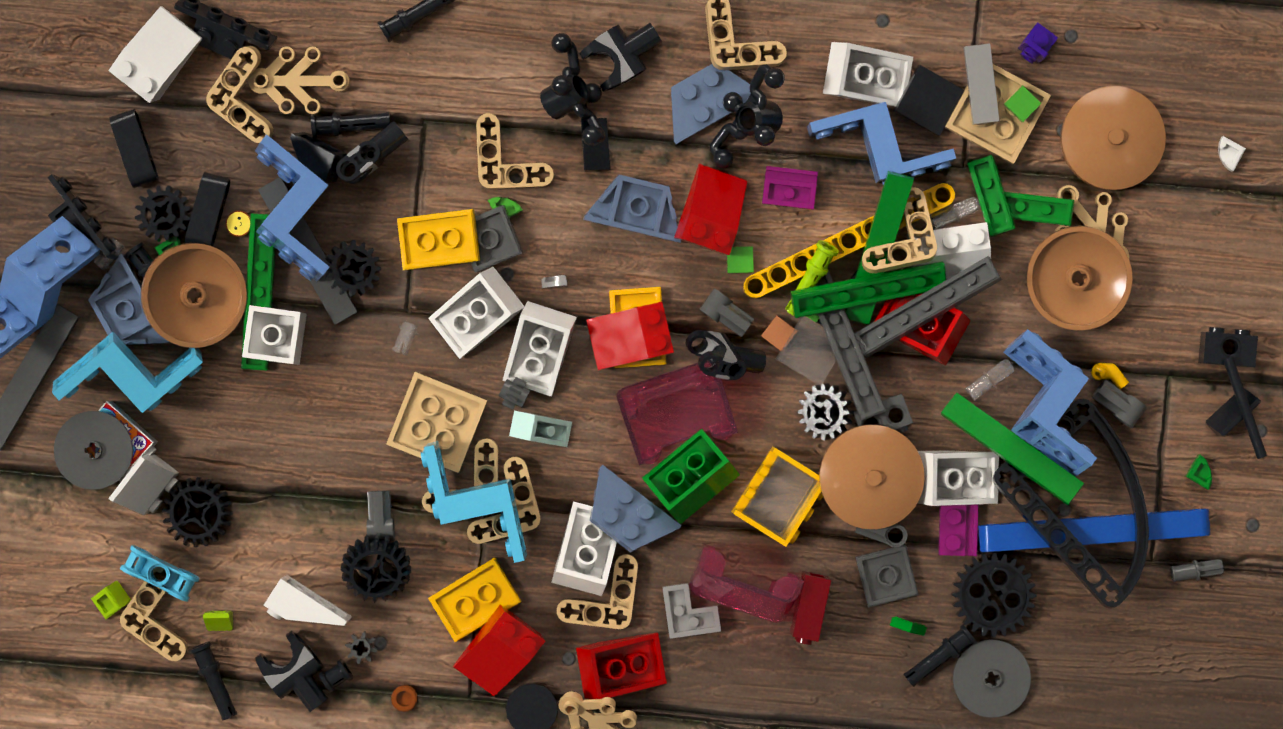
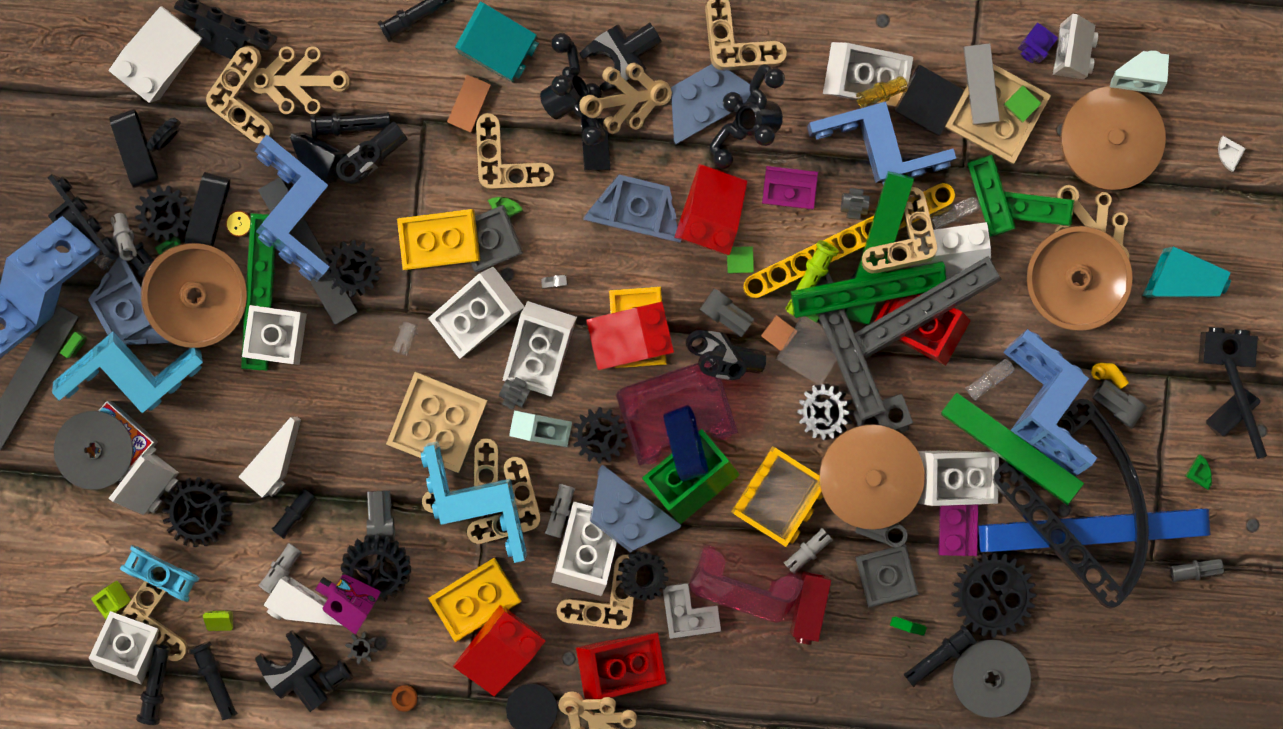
none -> bright green tile [60,332,87,358]
none -> white slope [89,611,159,685]
none -> light grey pin [110,213,137,260]
none -> black pin [136,644,171,725]
none -> black gear [147,118,181,152]
none -> white slope [239,417,301,498]
none -> light grey pin [258,543,302,594]
none -> black pin [271,488,317,539]
none -> magenta torso [315,575,381,634]
none -> nougat tile [447,75,491,133]
none -> teal slope [455,1,539,83]
none -> light grey pin [545,484,575,538]
none -> black gear [572,407,628,464]
none -> tan plant [579,63,672,134]
none -> black tyre [617,552,669,601]
none -> clear blue beam [663,405,708,482]
none -> light grey pin [783,528,833,575]
none -> dark grey gear [840,188,869,220]
none -> clear yellow pin [856,76,908,108]
none -> white slope [1053,14,1098,79]
none -> light aqua slope [1110,51,1169,94]
none -> teal slope [1142,246,1231,298]

